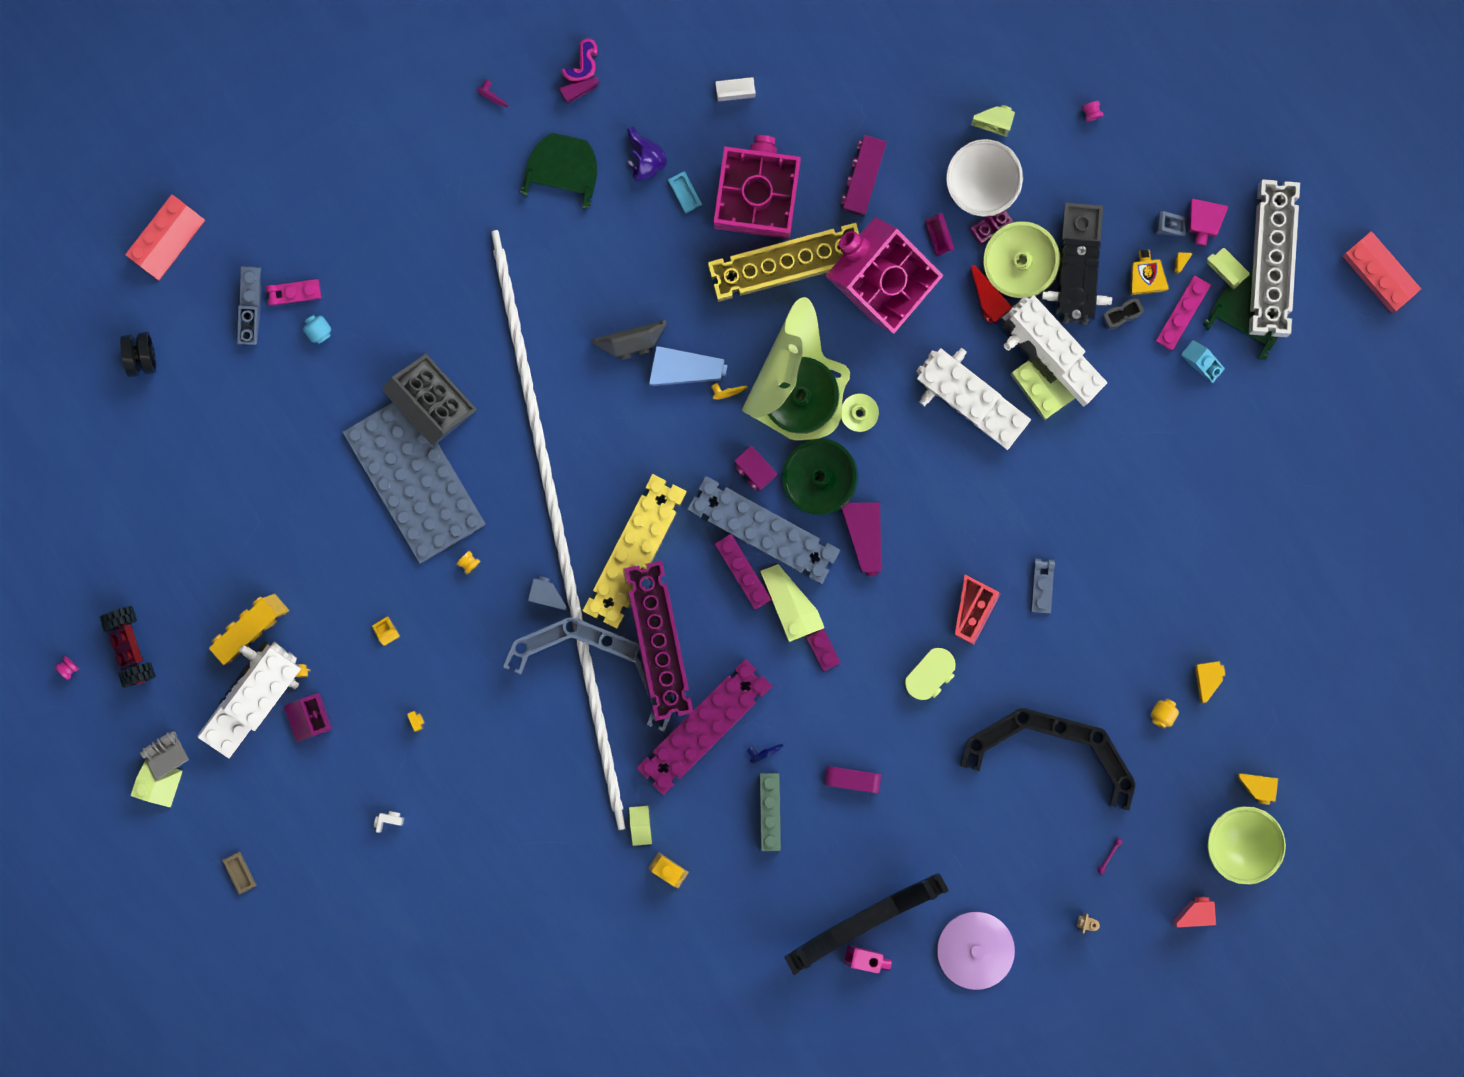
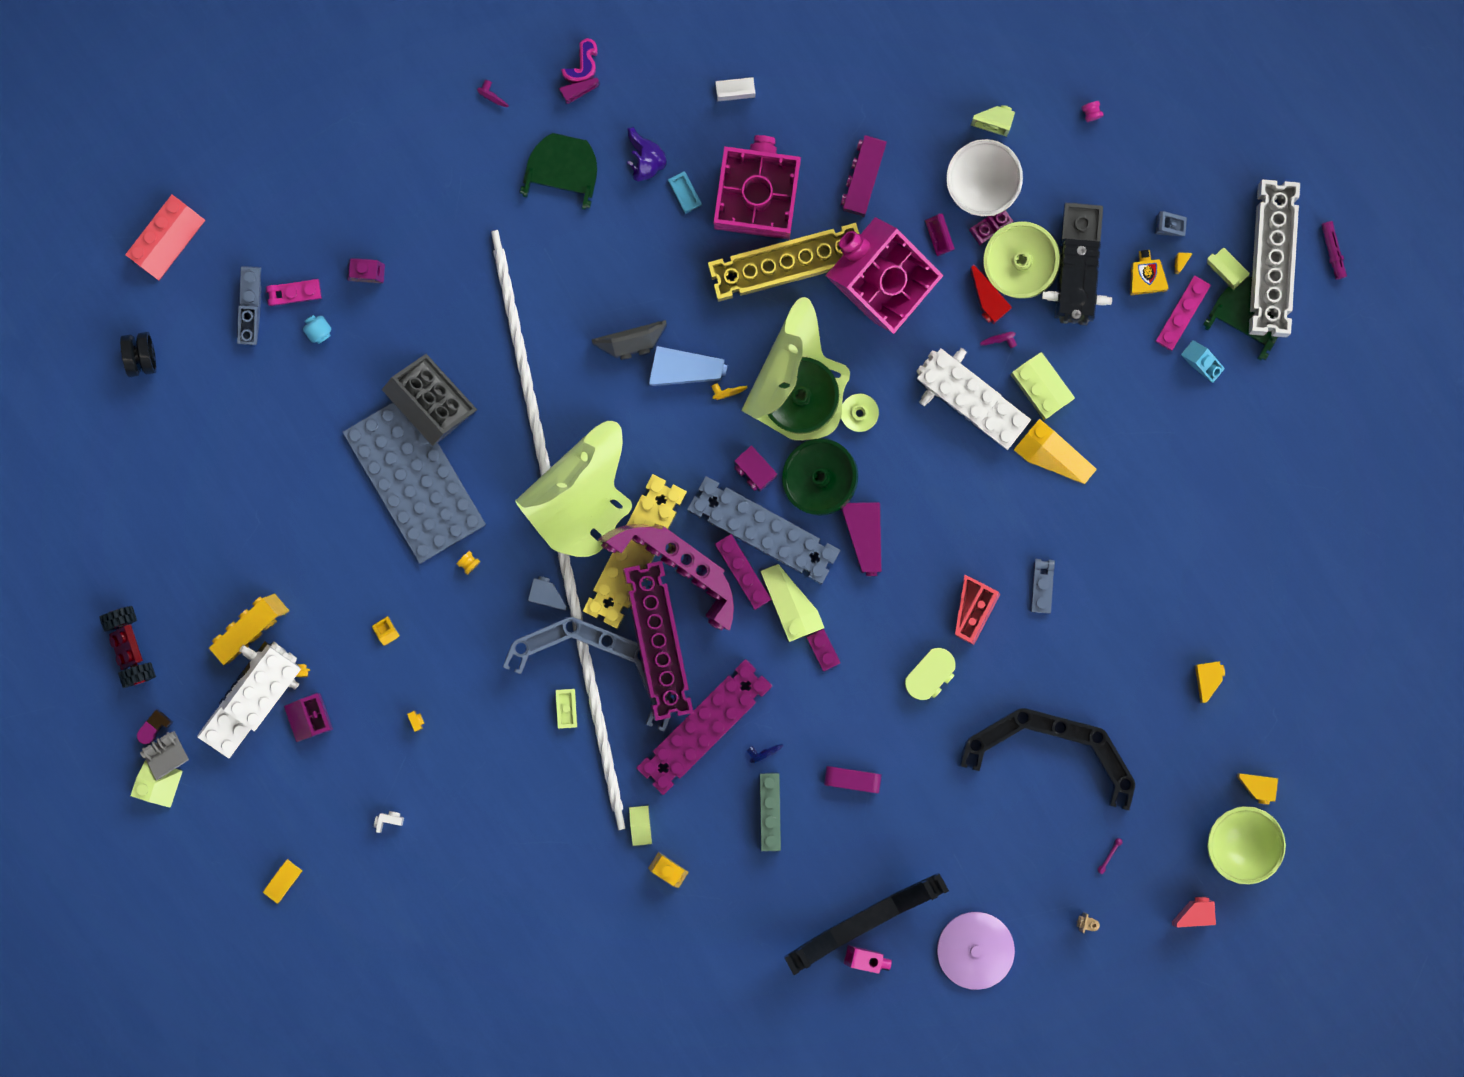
dark pink wheel [55,656,79,680] -> none
dark tan tile [222,852,257,895] -> none
white piece [1000,295,1107,407] -> none
dark grey brick [1102,299,1144,330] -> none
yellow head [1150,699,1179,729] -> none
dark pink torso [1189,199,1228,246] -> none
coral slope [1342,231,1421,313] -> none
none -> leg [137,710,173,744]
none -> yellow slope [263,859,303,904]
none -> magenta torso [347,258,385,283]
none -> yellowish green piece [515,421,632,557]
none -> yellowish green plate [556,689,577,729]
none -> magenta slope [598,524,734,631]
none -> magenta bar [980,332,1017,348]
none -> yellow wedge [1014,419,1097,484]
none -> magenta pin [1321,221,1347,280]

